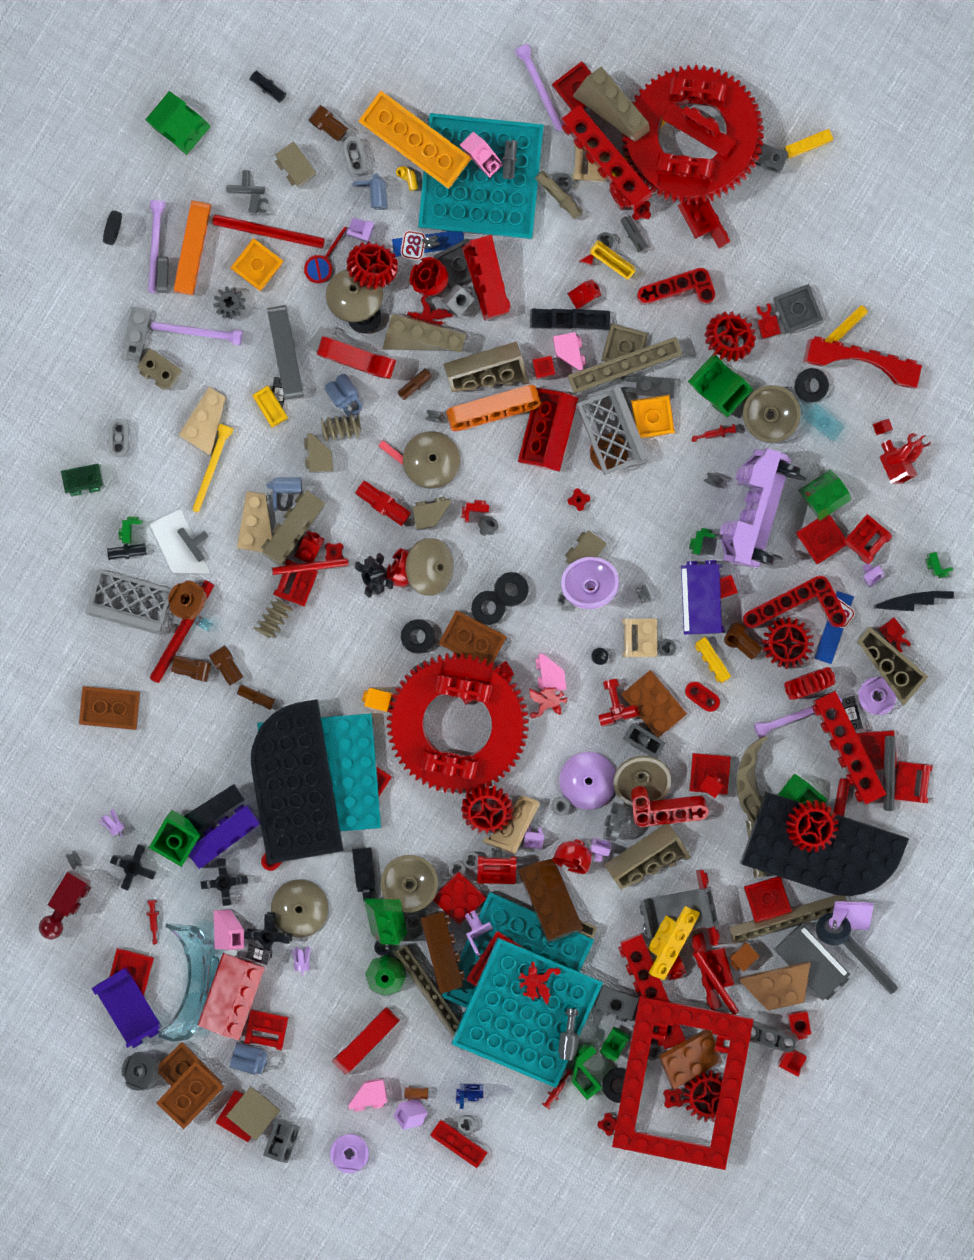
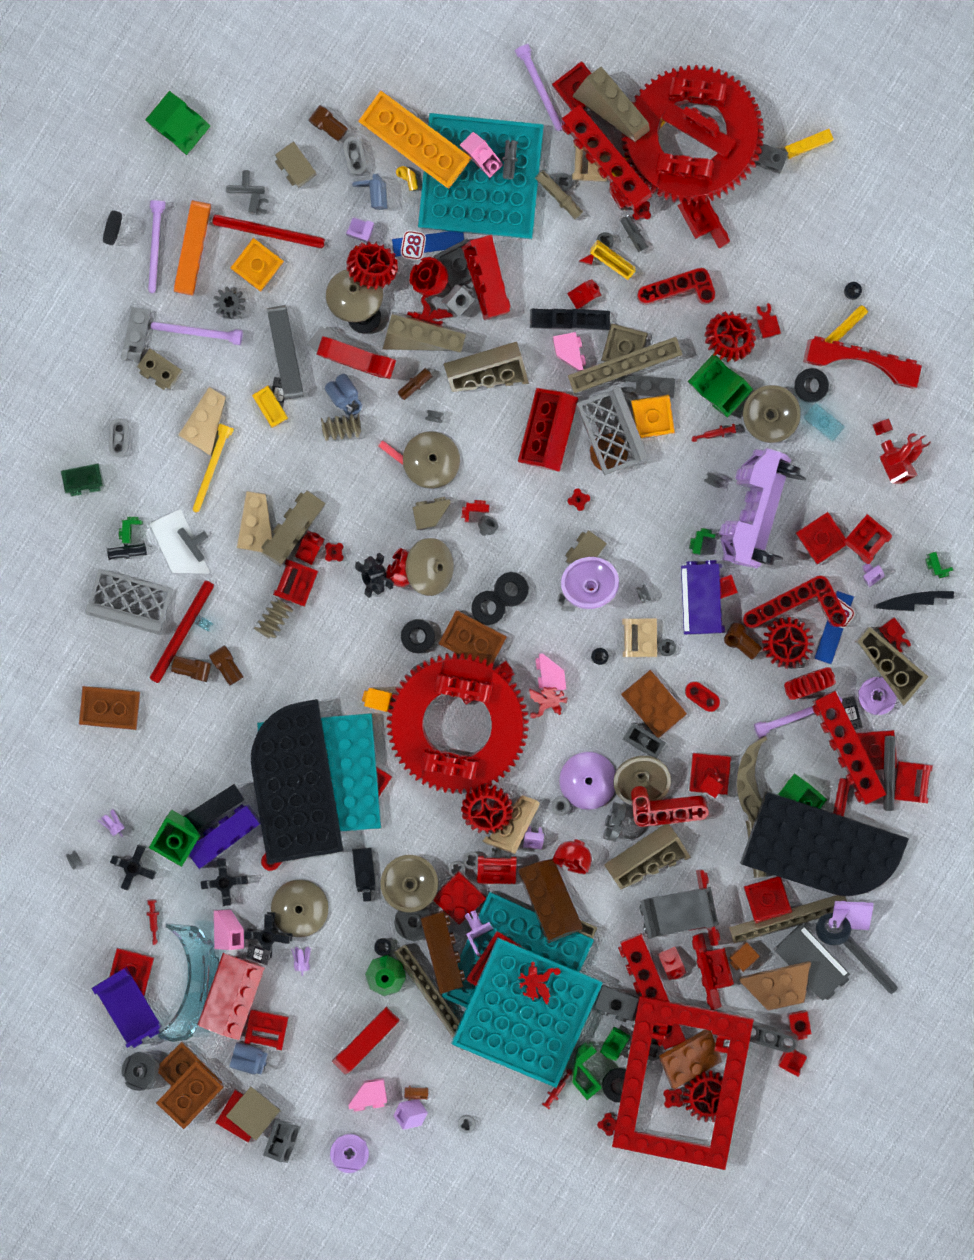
dark red brick [39,870,92,940] -> none
dark grey beam [157,256,169,293] -> none
dark orange plate [168,580,207,620] -> none
reddish brown axle [237,685,275,710] -> none
black pin [249,70,287,103] -> none
sand blue piece [266,477,302,511] -> none
red bar [272,558,349,575] -> none
piece [304,227,347,283] -> none
dark tan slope [304,433,333,473] -> none
red piece [355,480,411,526] -> none
green slope [364,898,407,945] -> none
dark grey bush [422,235,441,249] -> none
red plate [430,1119,488,1168] -> none
orange beam [446,385,541,431] -> none
clear blue bracket [456,1083,483,1109] -> none
red panel [532,356,555,380] -> none
dark grey piece [558,1008,579,1060] -> none
lavender tile [590,838,611,862] -> none
red bar [598,679,640,726] -> none
yellow bracket [648,906,700,980] -> none
red bar [693,950,739,1015] -> none
yellow piece [694,637,731,683] -> none
dark grey plate [773,284,823,334] -> none
red gear [786,800,838,852] -> none
green slope [798,470,851,521] -> none
none -> black bush [844,282,862,300]

